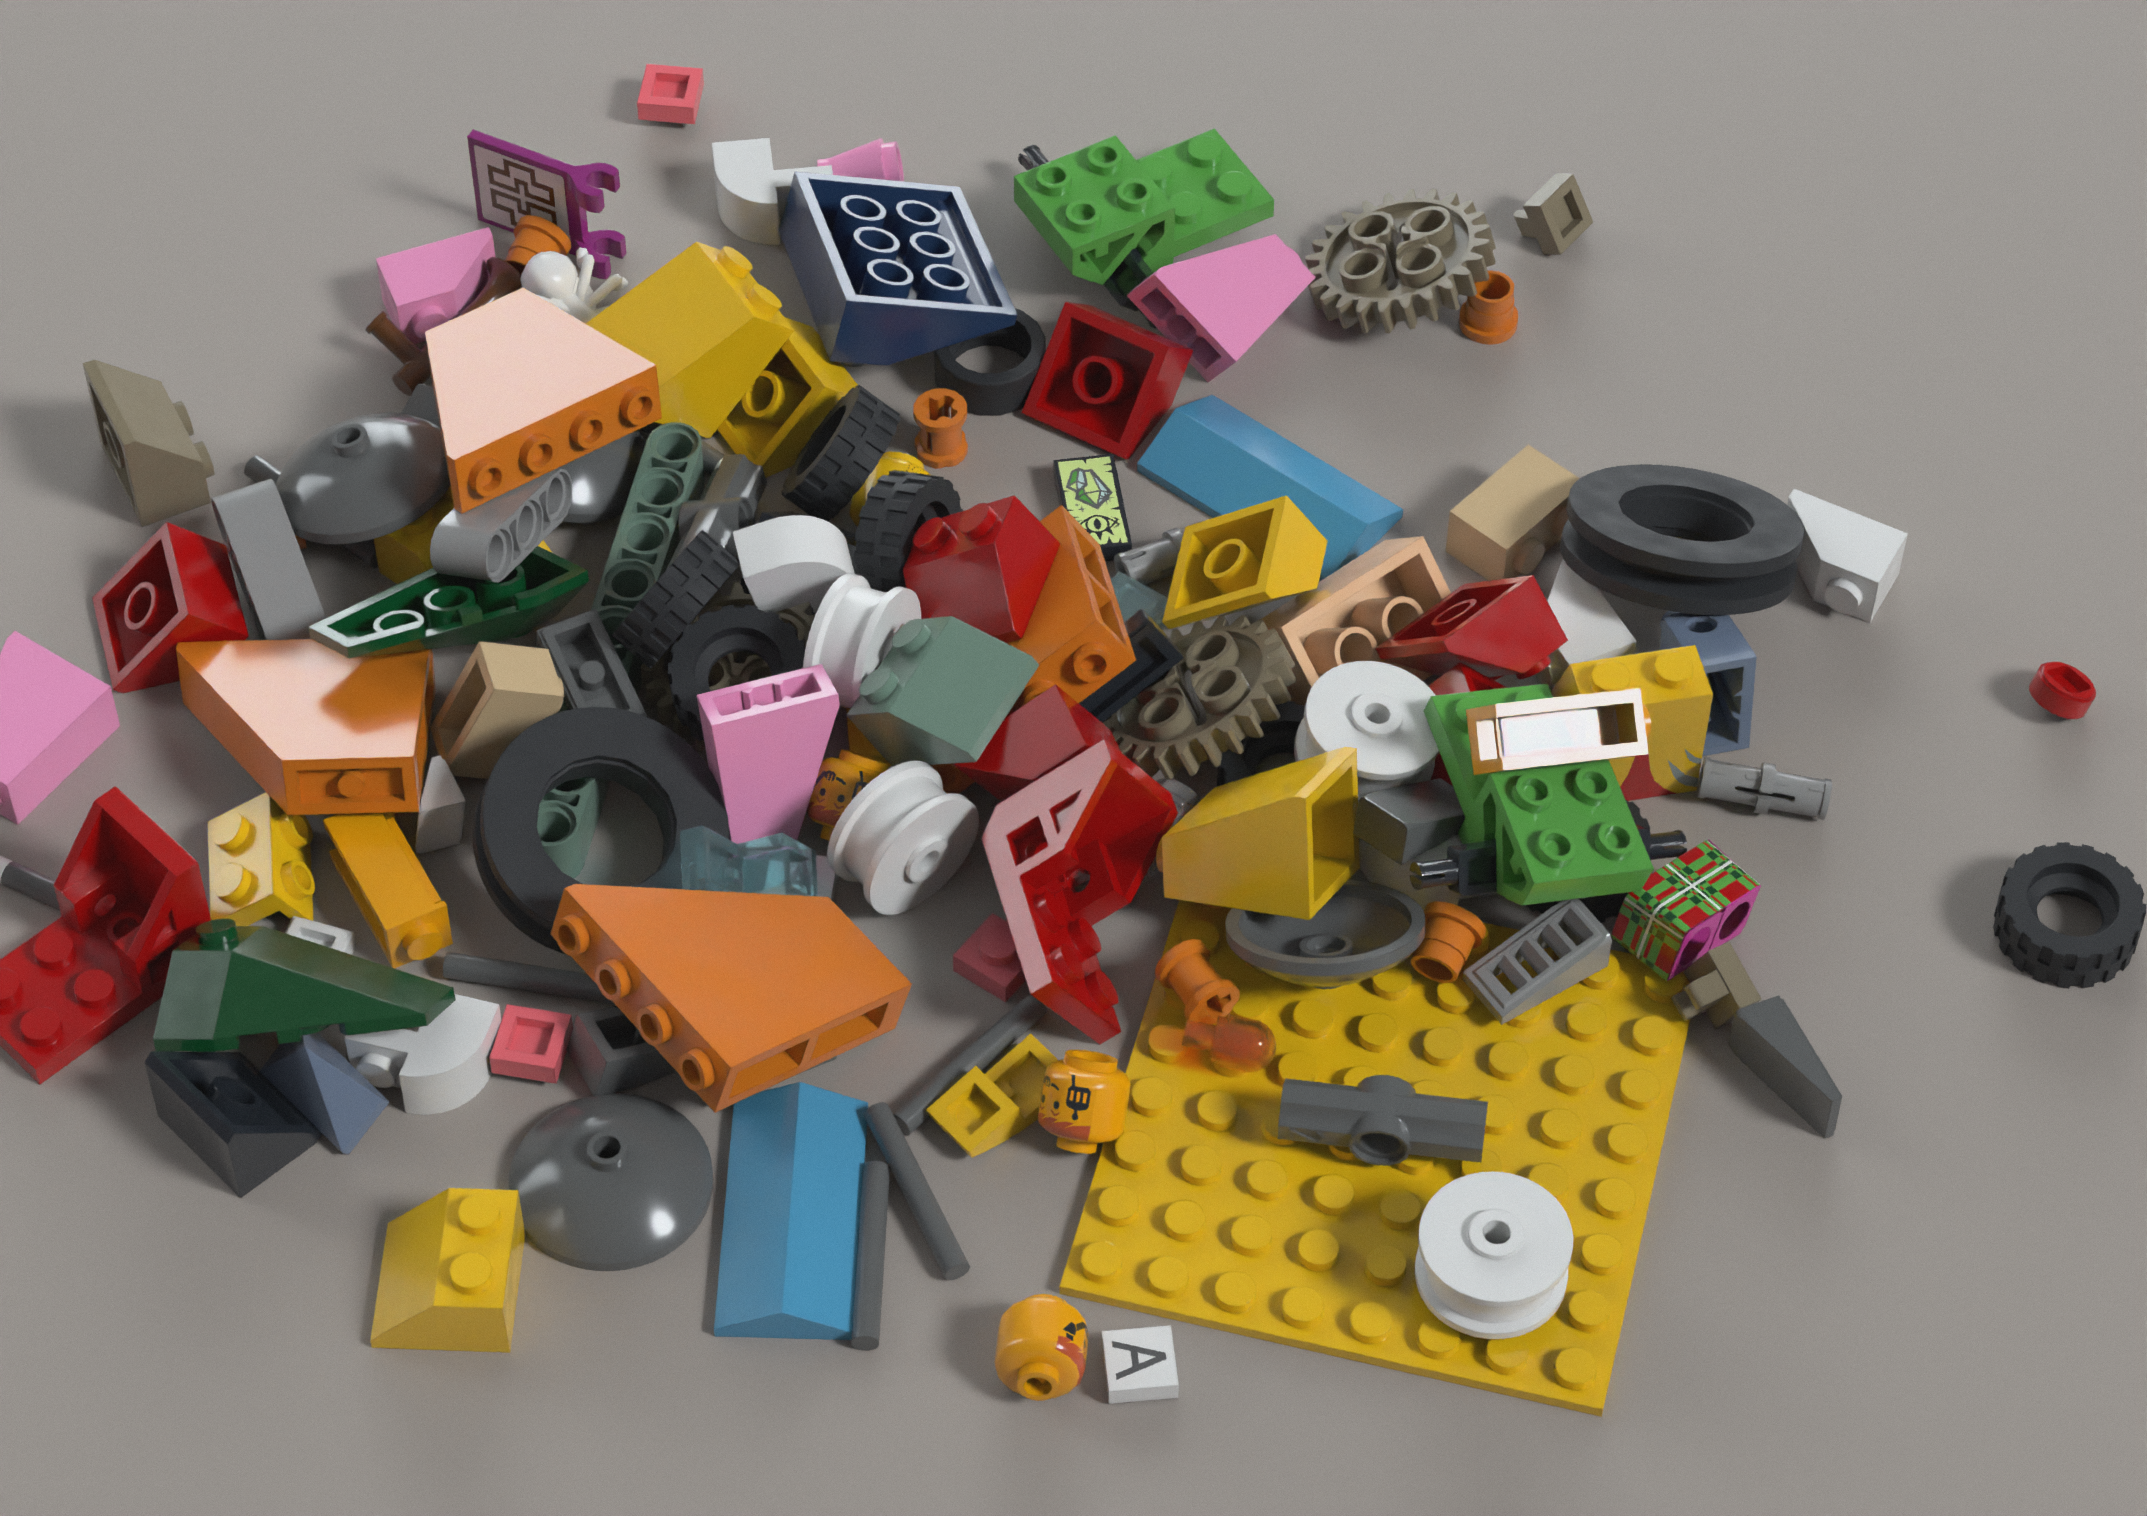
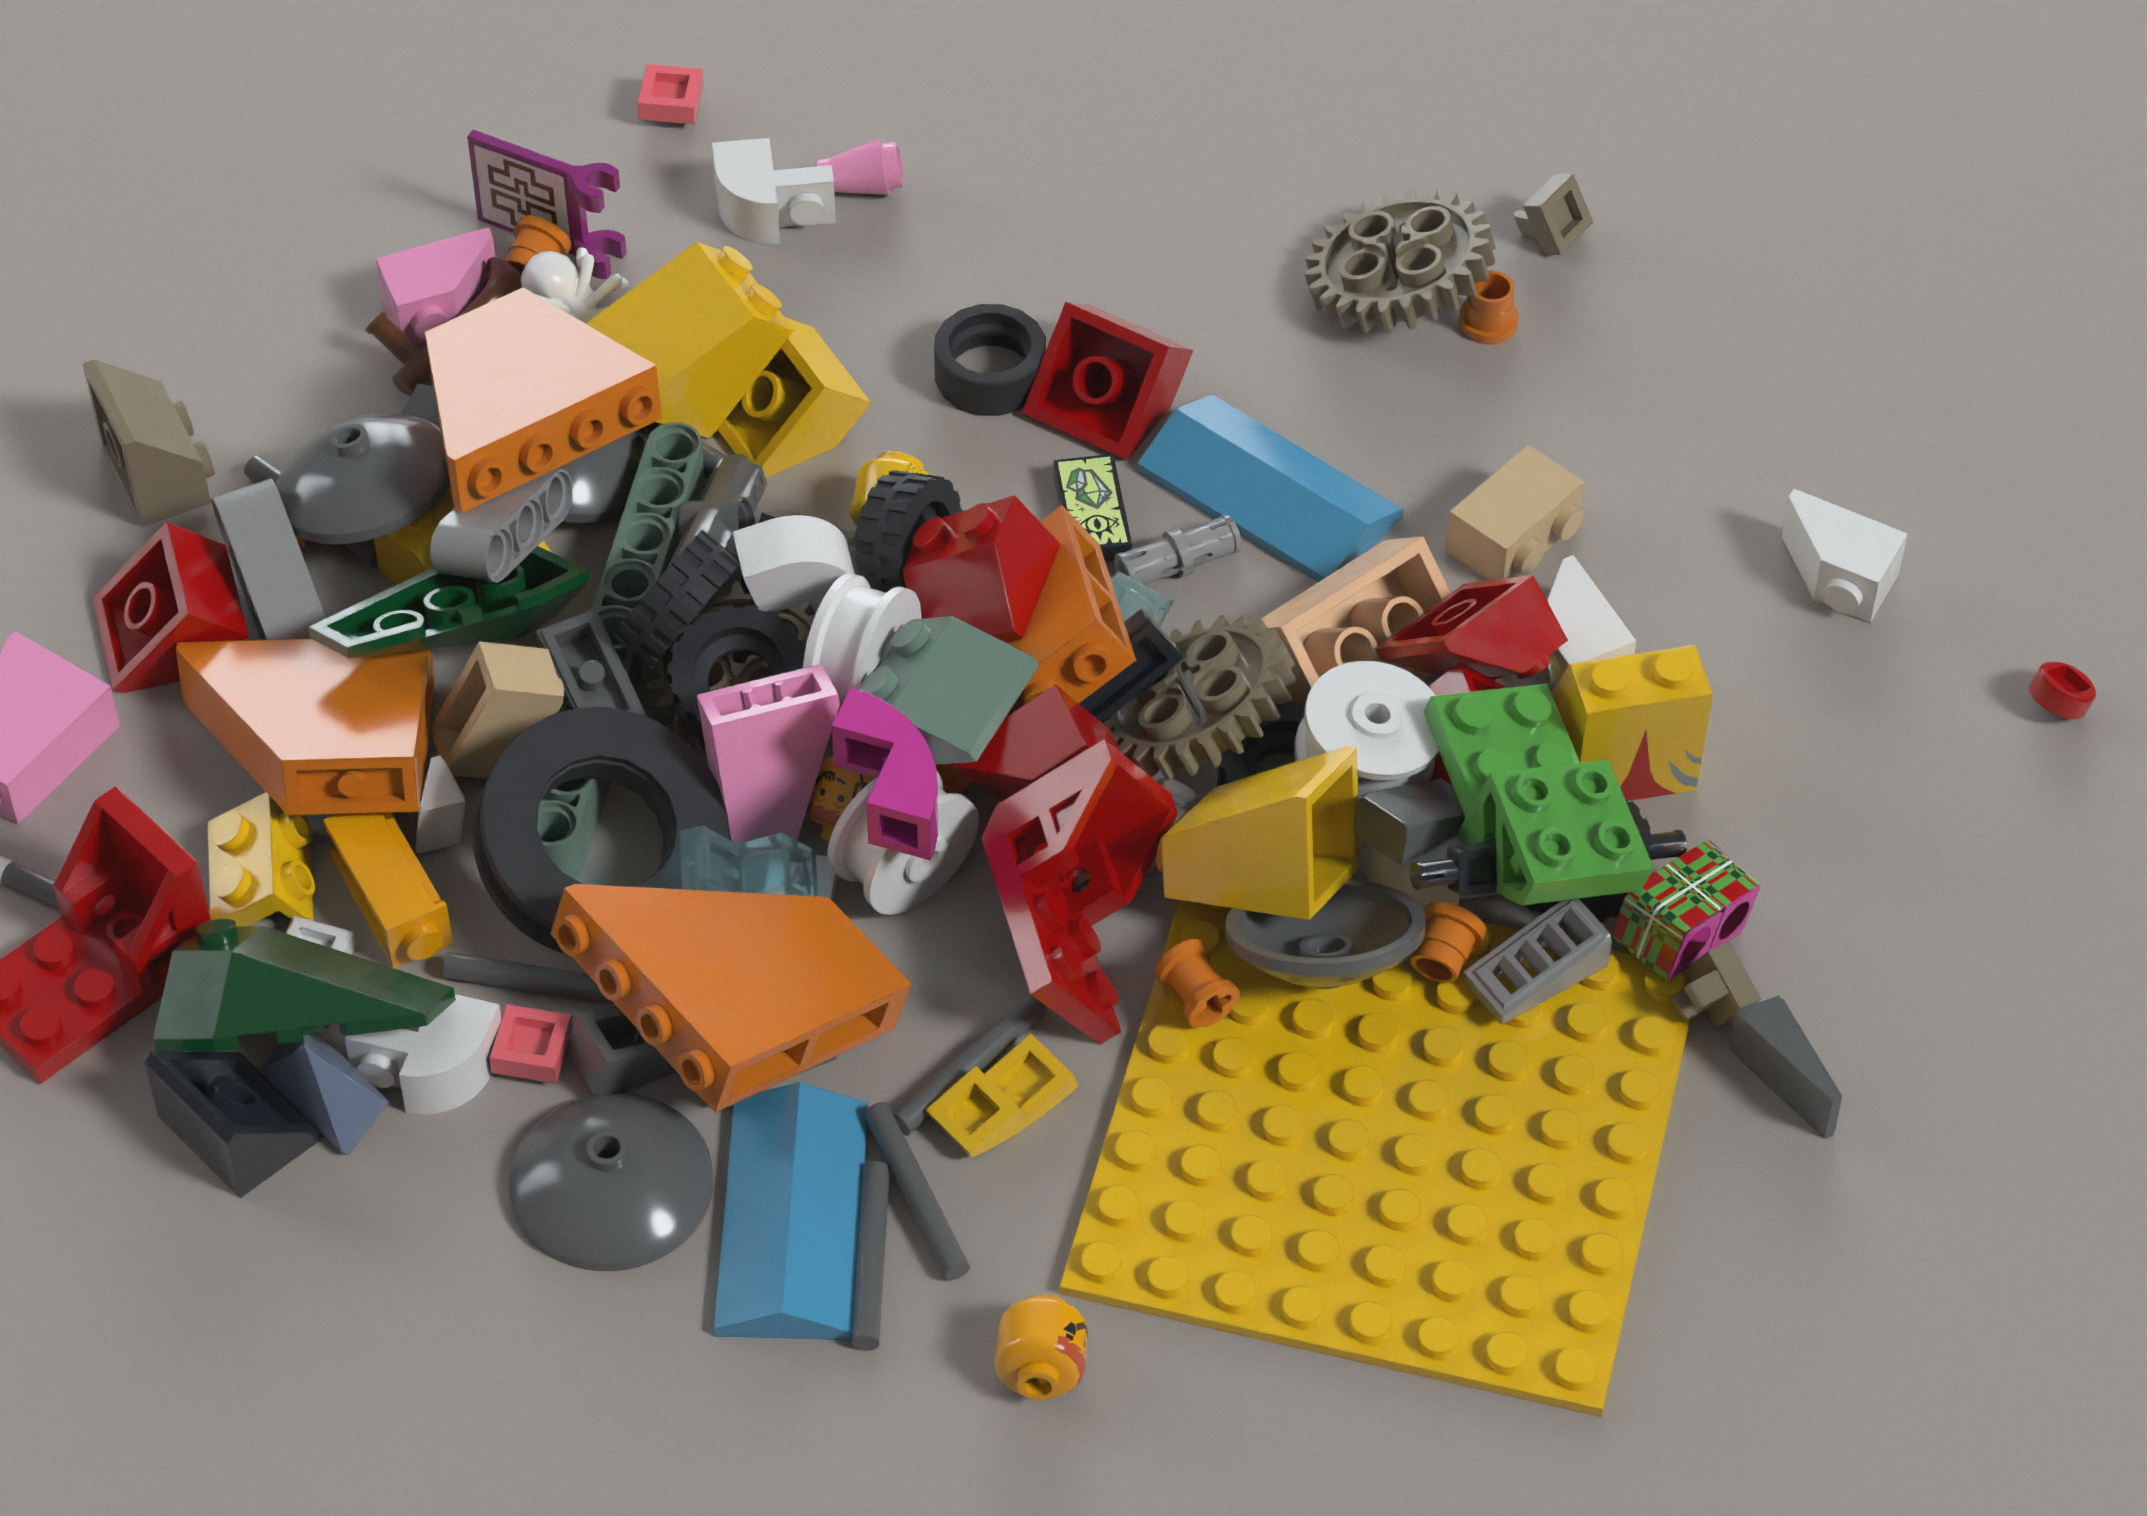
yellow slope [370,1188,525,1353] -> none
dark blue slope [779,171,1018,367] -> none
black tyre [781,385,901,522] -> none
orange bush [913,388,968,469] -> none
coral plate [953,913,1026,1002] -> none
bright green piece [1014,128,1274,329] -> none
light orange head [1038,1050,1130,1154] -> none
white tile [1101,1325,1179,1404] -> none
bright pink slope [1127,234,1315,382] -> none
yellow slope [1162,495,1328,629] -> none
clear orange cylinder [1181,1014,1276,1073] -> none
dark grey piece [1278,1075,1488,1166] -> none
white wheel [1415,1171,1573,1339] -> none
window [1466,688,1651,775] -> none
black tyre [1560,464,1805,615] -> none
sand blue torso [1660,611,1757,756] -> none
light grey pin [1697,757,1832,820] -> none
black tyre [1993,842,2146,989] -> none
none -> dark pink brick [832,687,939,861]

